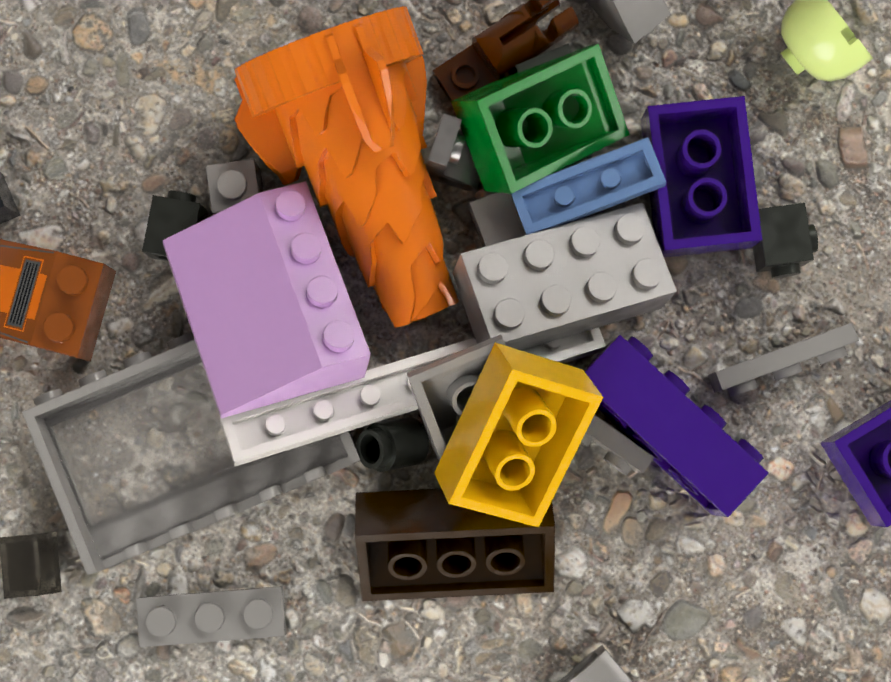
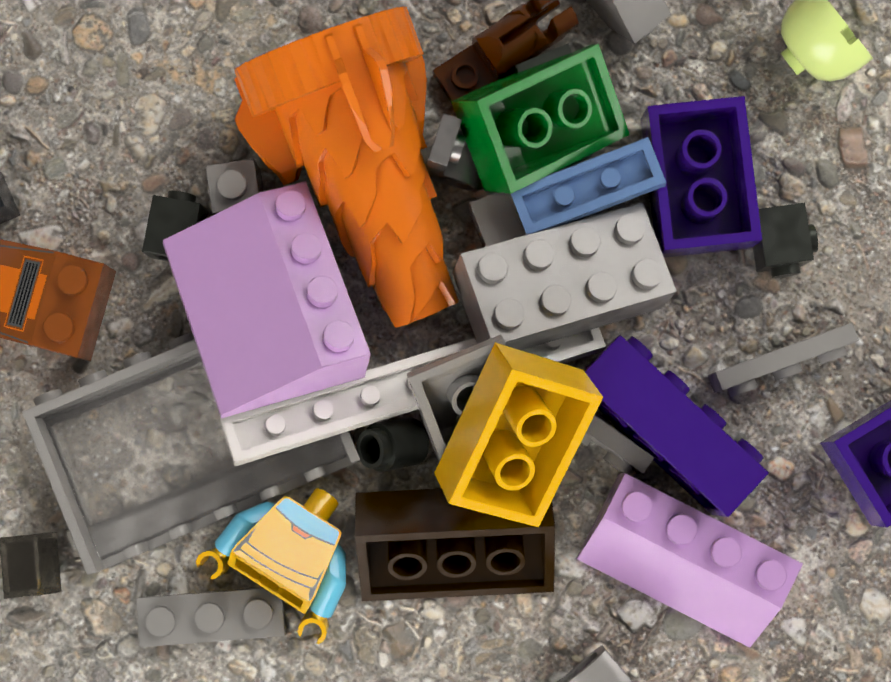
none -> torso [196,488,346,644]
none -> lavender slope [576,473,803,648]

